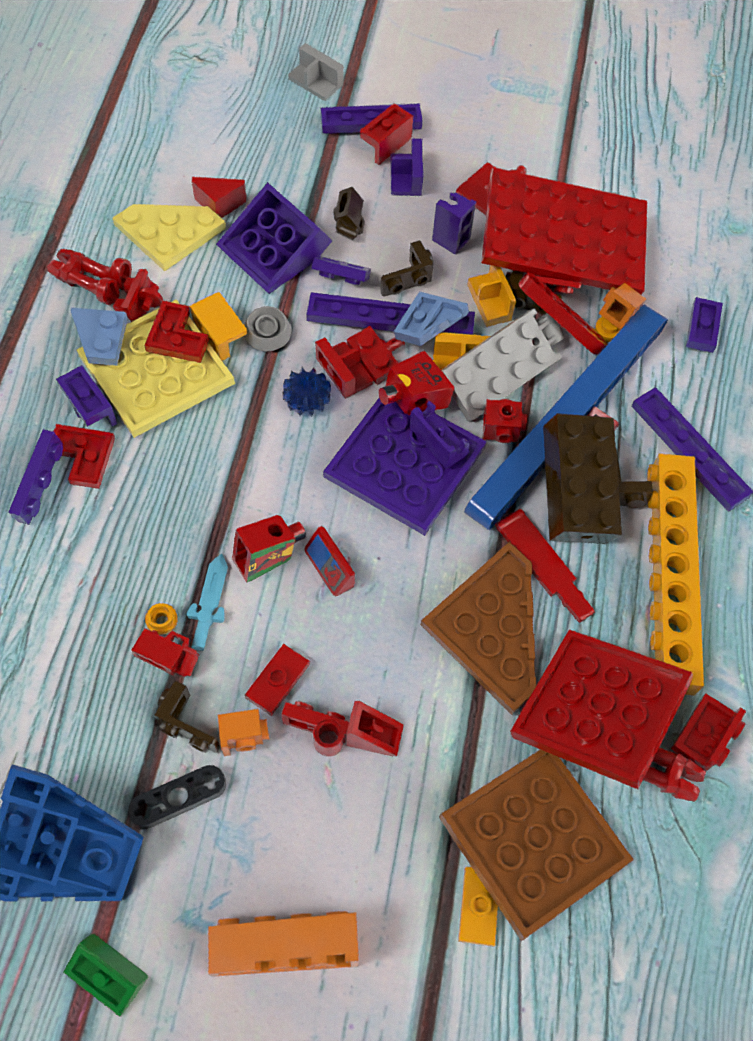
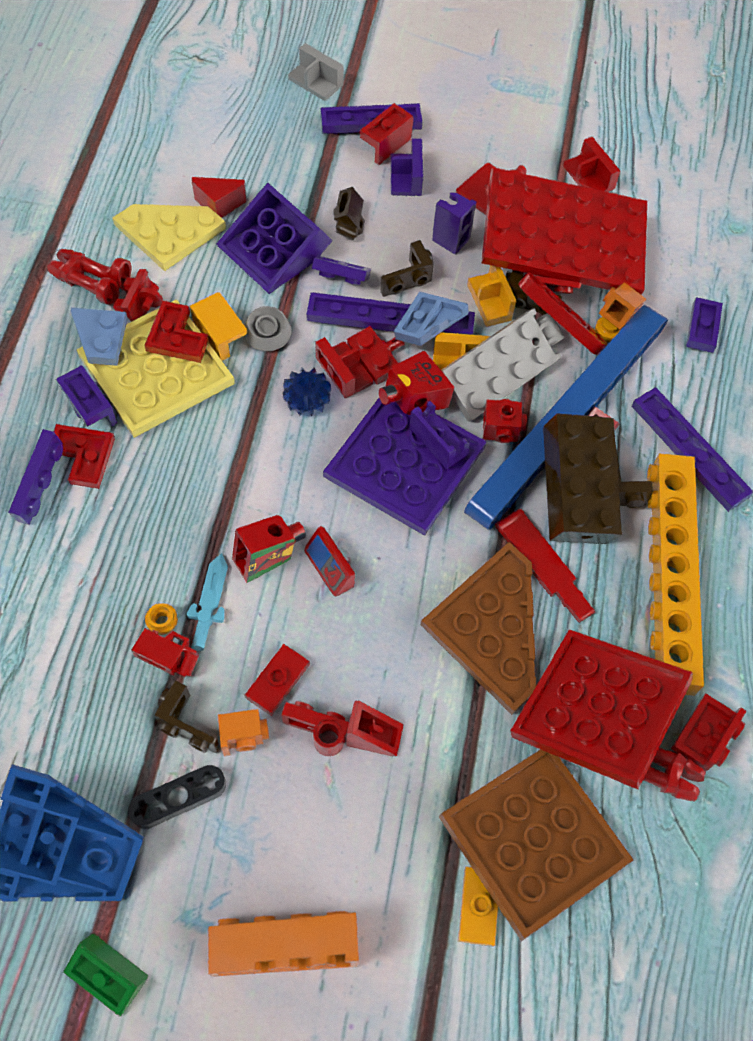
none -> red panel [563,136,621,192]

